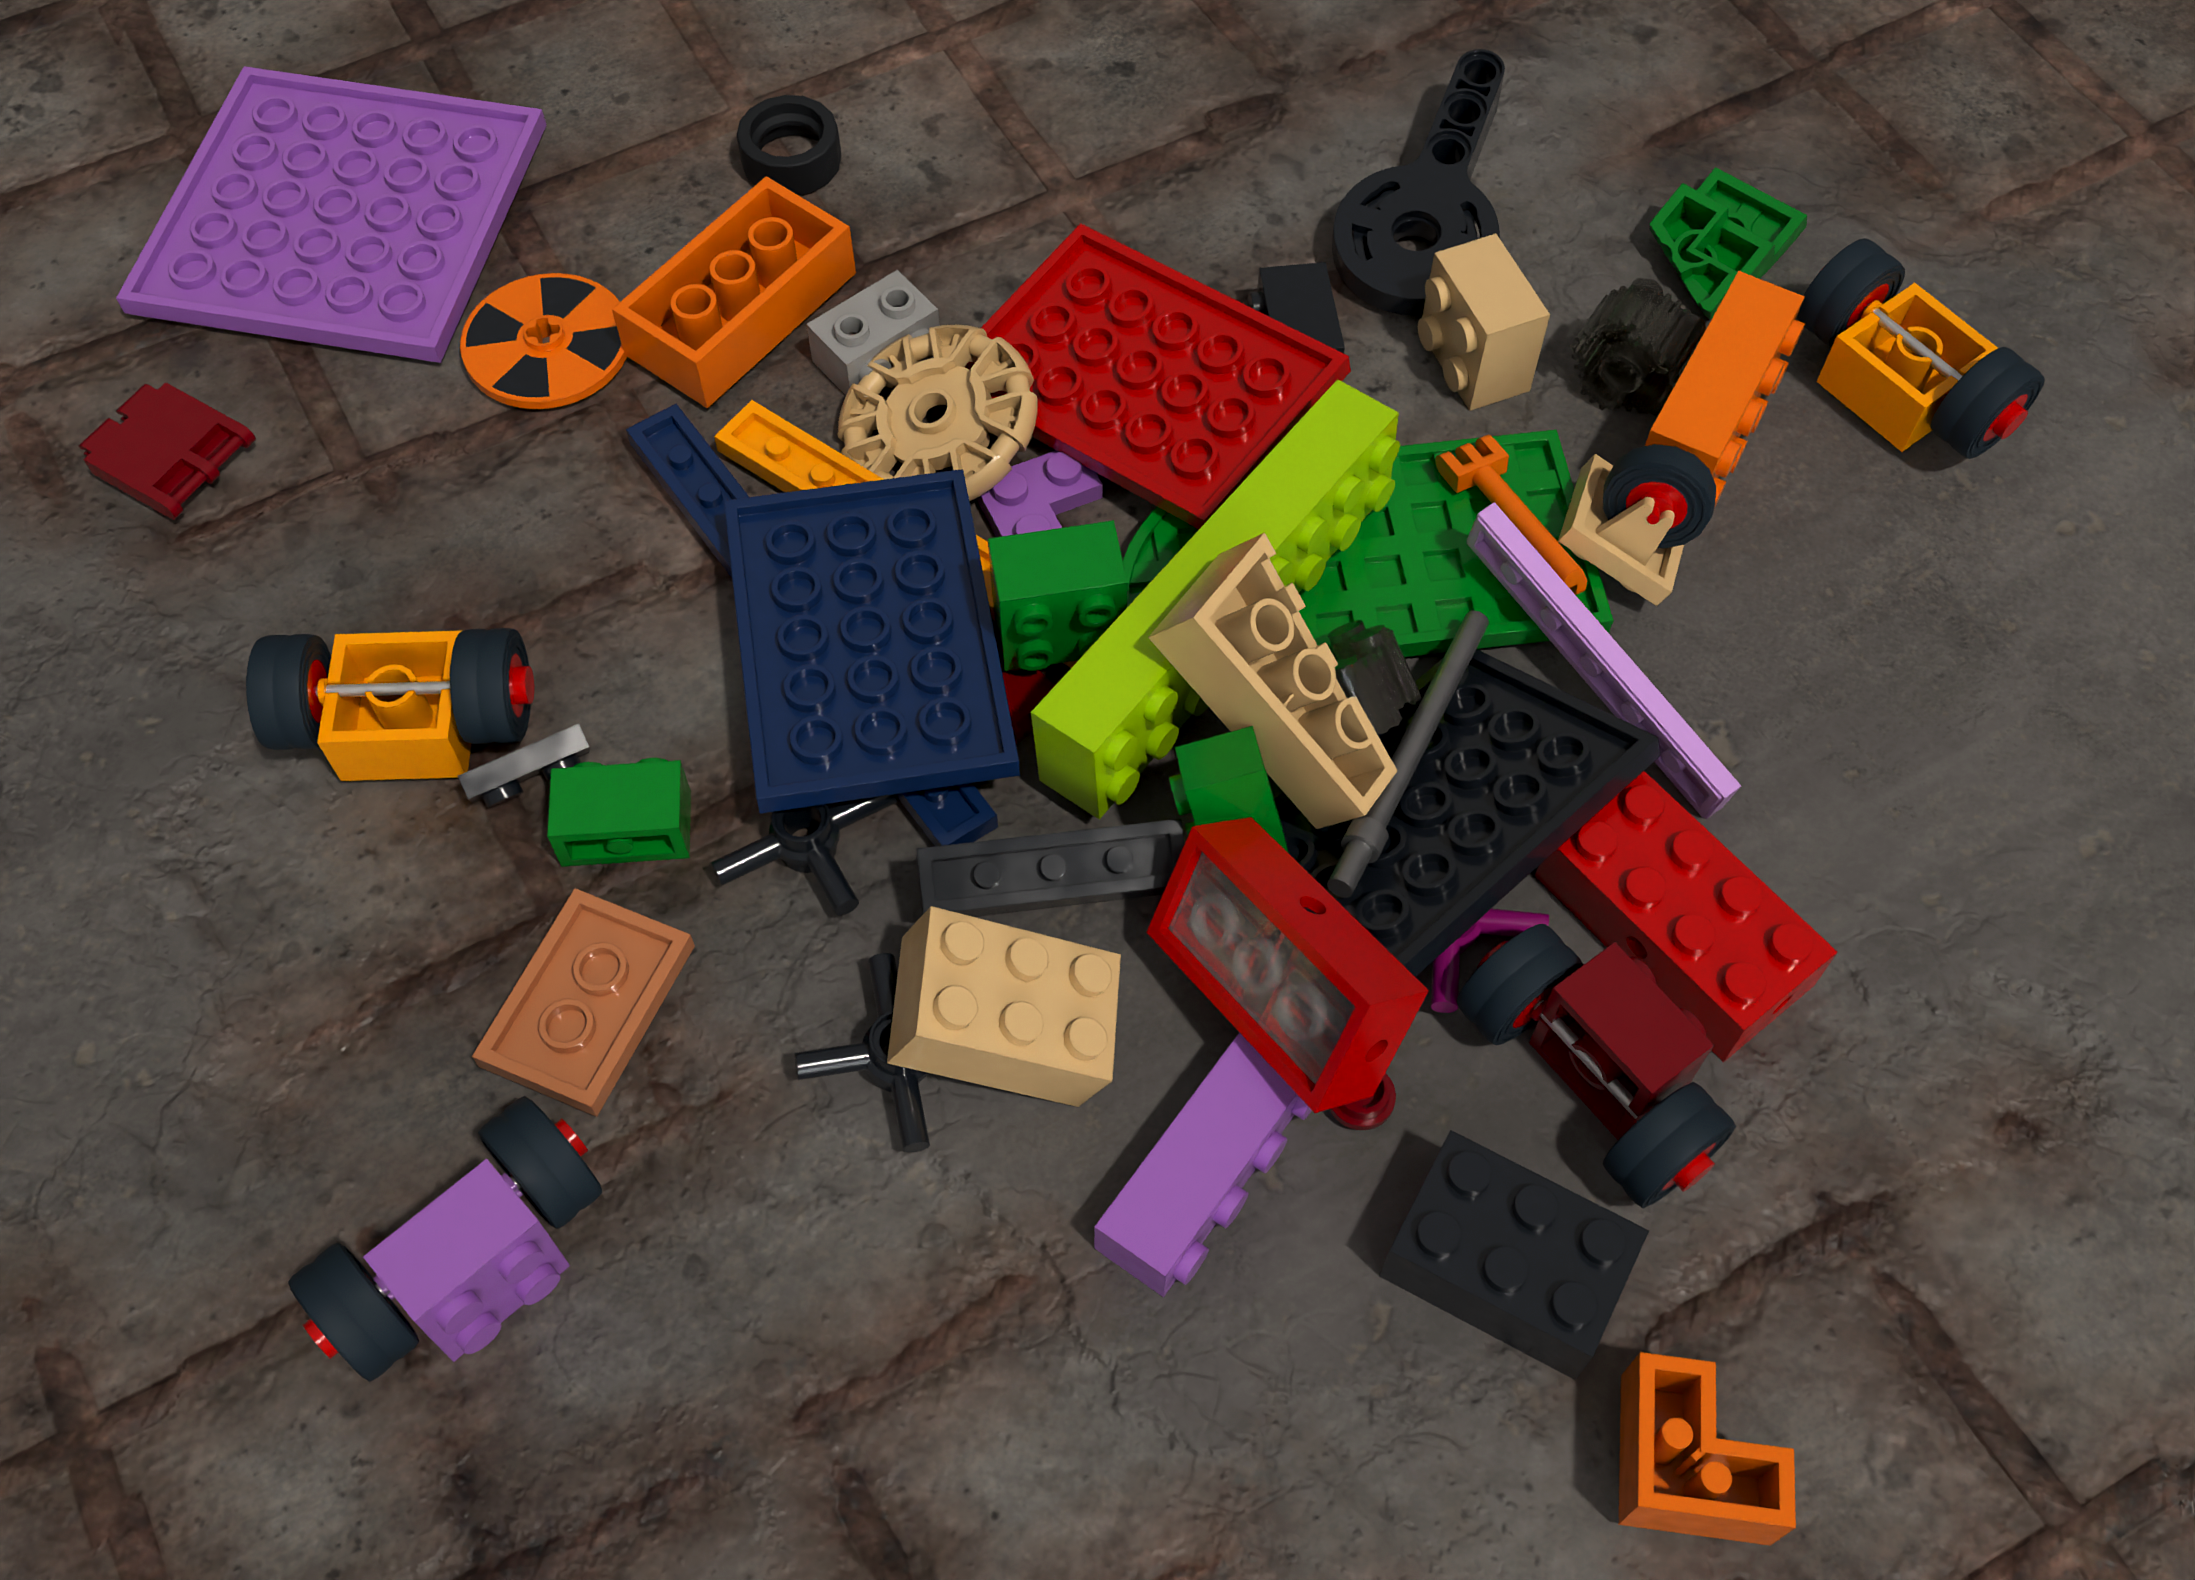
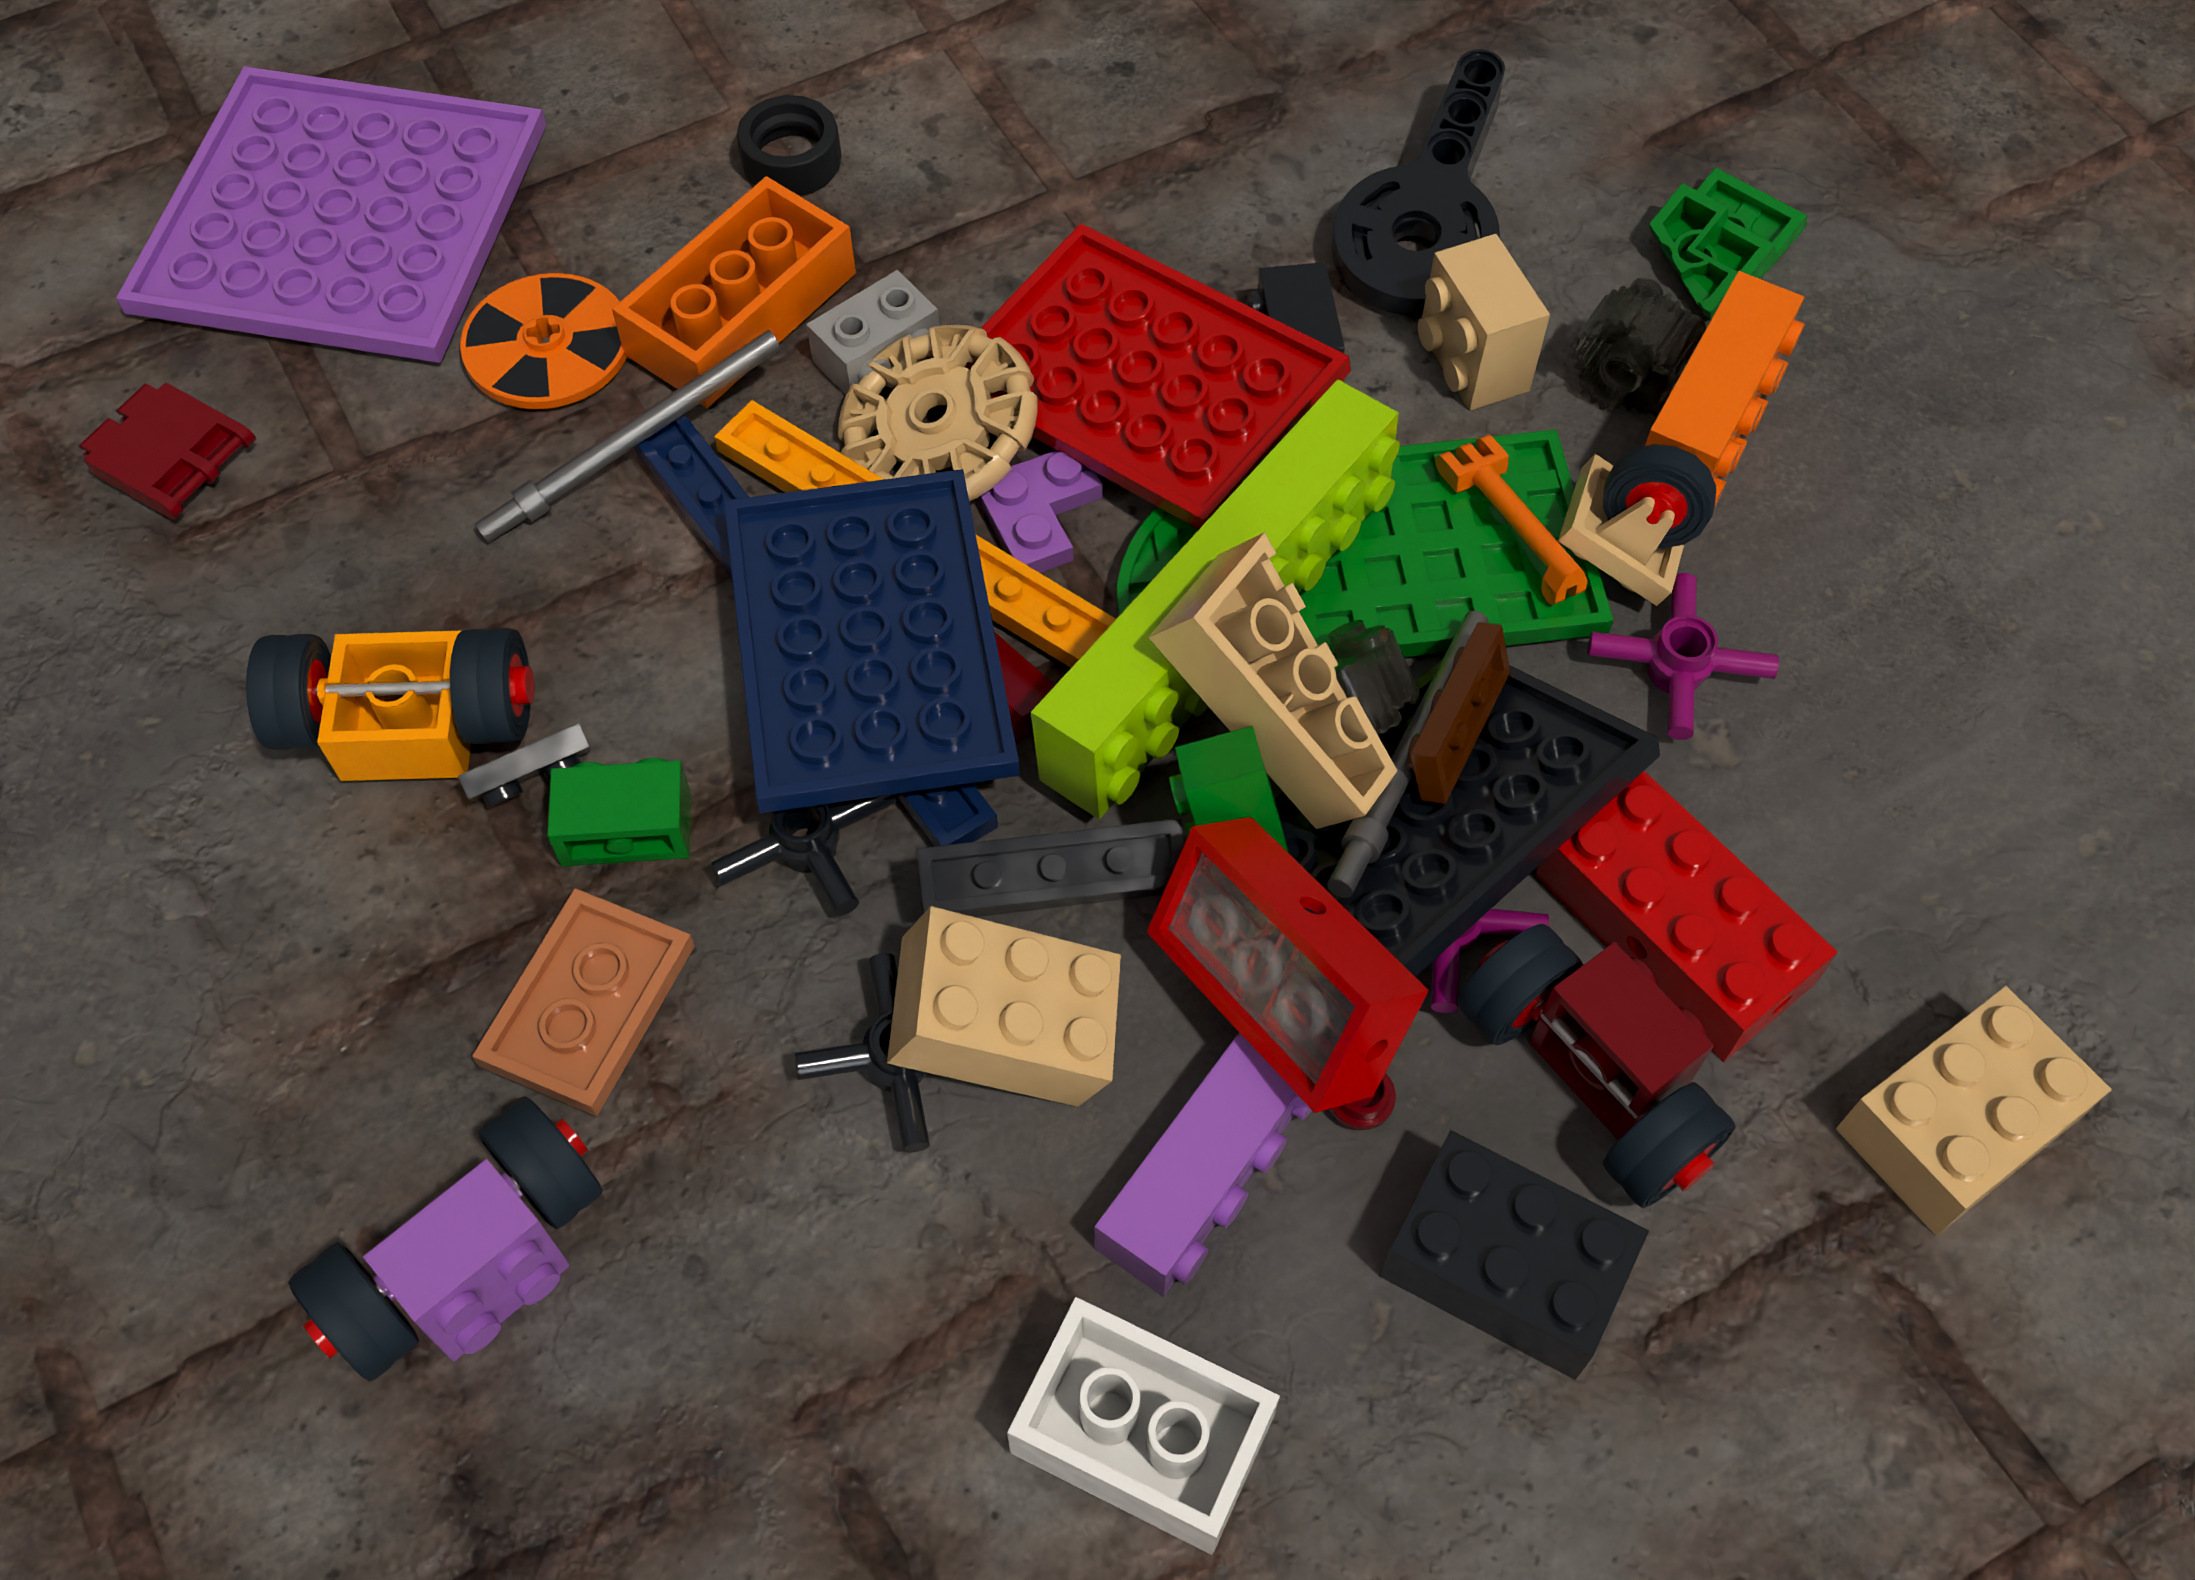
green brick [988,520,1128,671] -> none
lavender tile [1467,502,1741,819] -> none
orange brick [1618,1352,1796,1546] -> none
brick [1797,238,2045,459] -> none
none -> flat silver bar [475,329,782,543]
none -> white brick [1007,1297,1280,1555]
none -> reddish brown plate [1407,622,1510,804]
none -> magenta bar [1587,573,1779,740]
none -> tan brick [1836,986,2112,1236]

